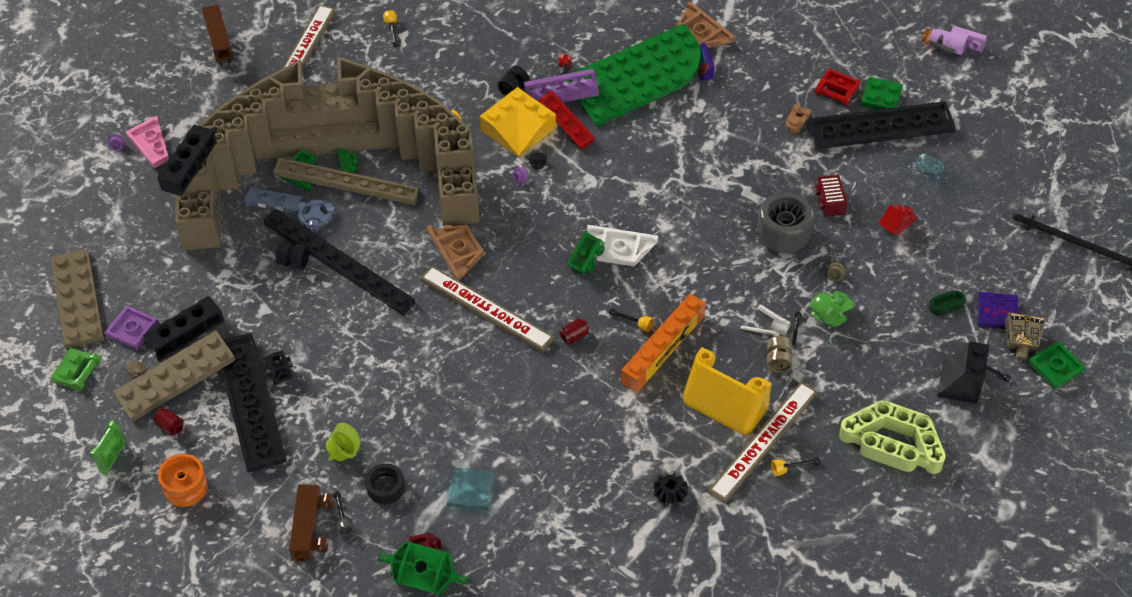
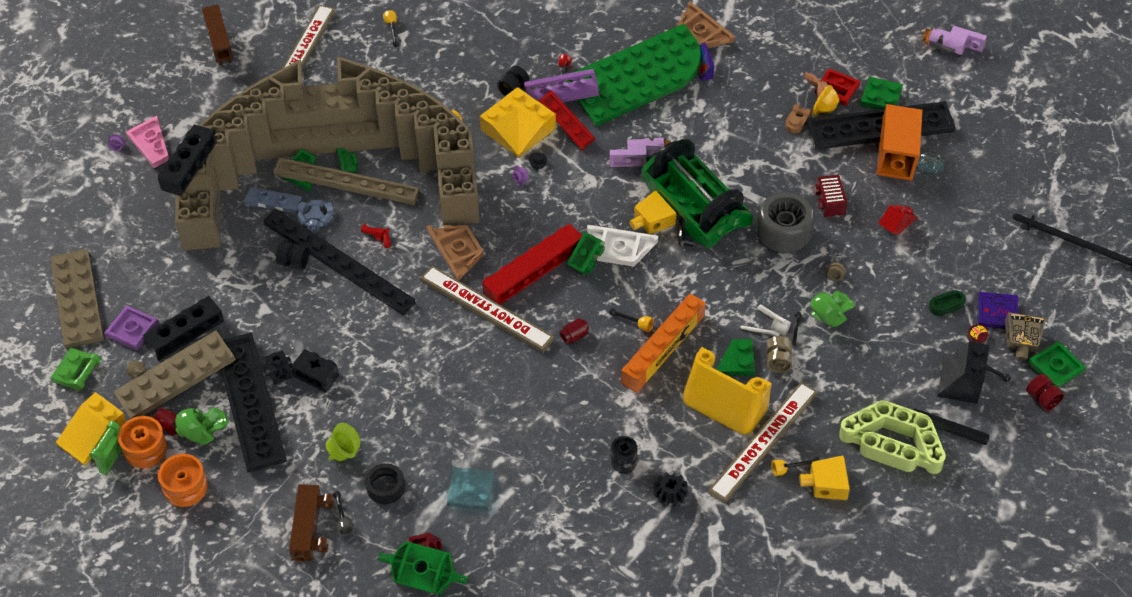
none -> yellow slope [56,392,126,466]
none -> orange wheel [118,416,168,469]
none -> bright green head [175,407,229,445]
none -> black brick [291,349,339,393]
none -> red piece [361,223,391,248]
none -> red brick [482,223,582,305]
none -> lavender plate [610,137,671,167]
none -> black wheel [611,436,638,474]
none -> yellow torso [629,191,676,234]
none -> green piece [641,139,753,249]
none -> black bar [678,219,694,247]
none -> green wing [717,339,755,376]
none -> yellow torso [800,456,850,500]
none -> yellow piece [805,72,839,116]
none -> orange slope [876,104,922,181]
none -> black axle [913,408,990,445]
none -> tile [968,324,988,343]
none -> dark red wheel [1026,373,1065,411]

